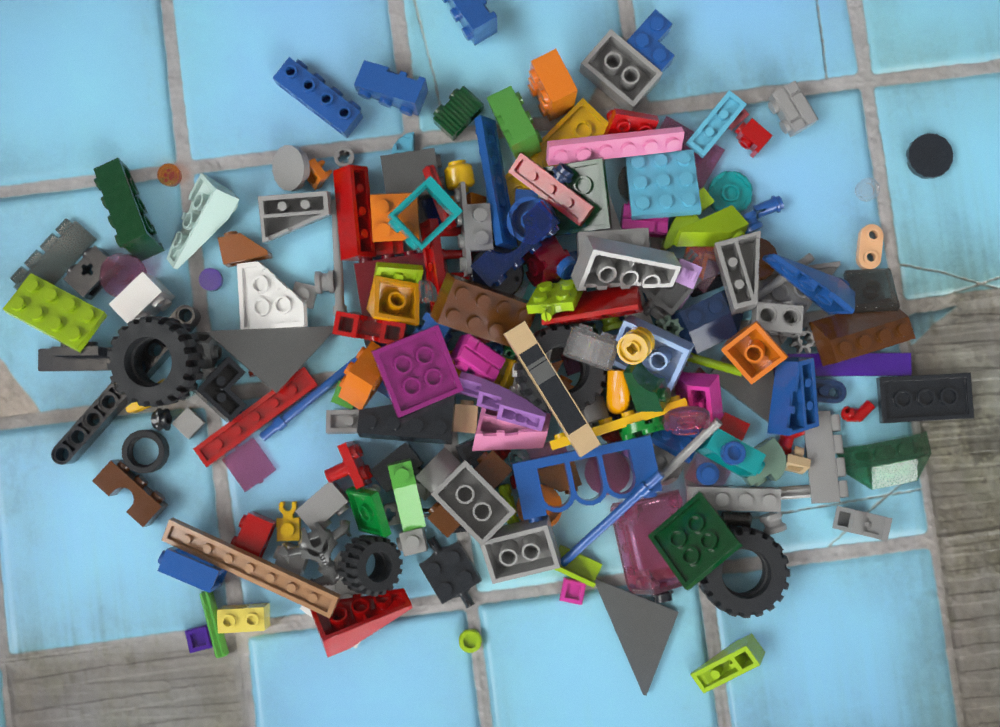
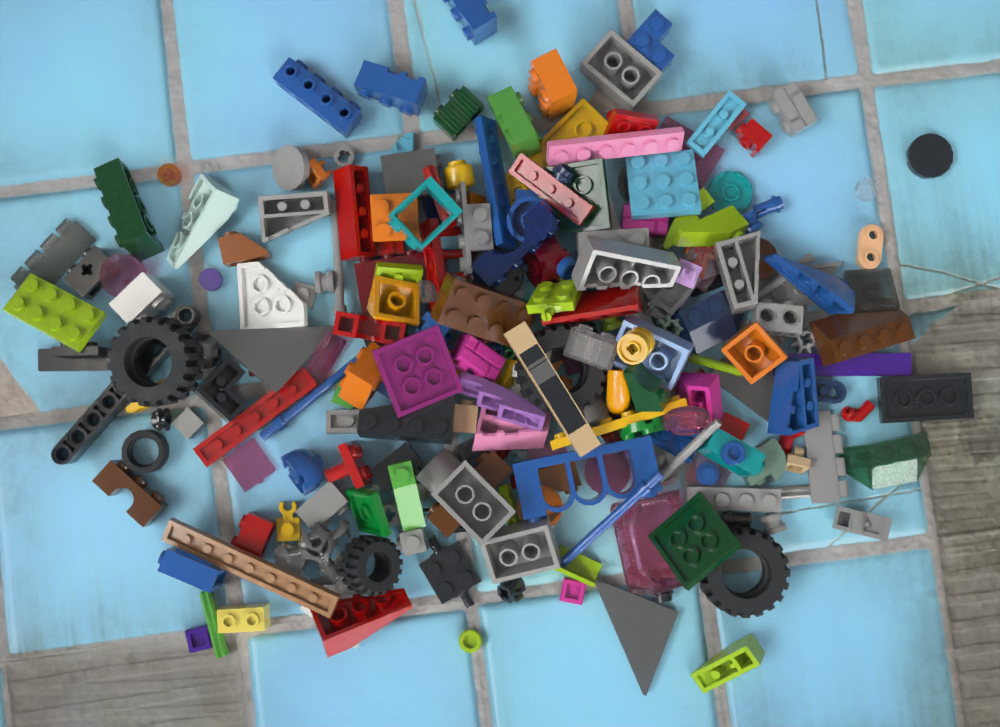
none -> blue cylinder [281,449,324,496]
none -> clear pink tile [305,330,347,380]
none -> black gear [497,577,526,604]

